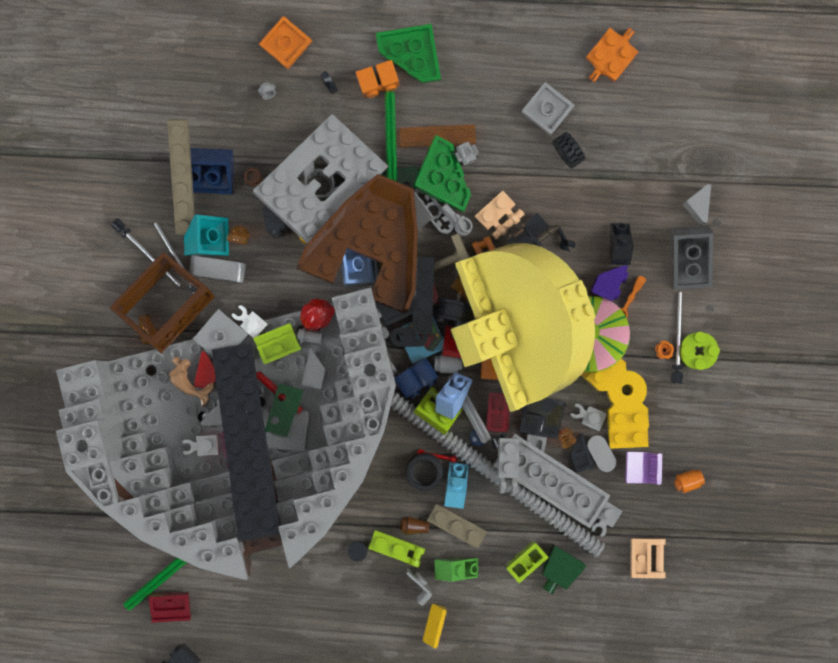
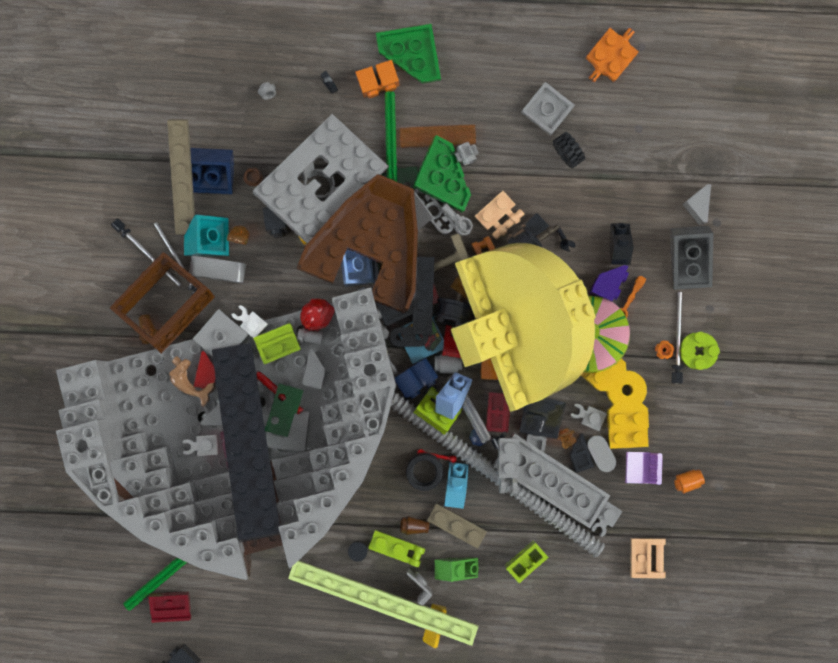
orange plate [259,16,312,69] -> none
dark green torso [541,544,587,594] -> none
none -> yellowish green plate [288,561,479,646]

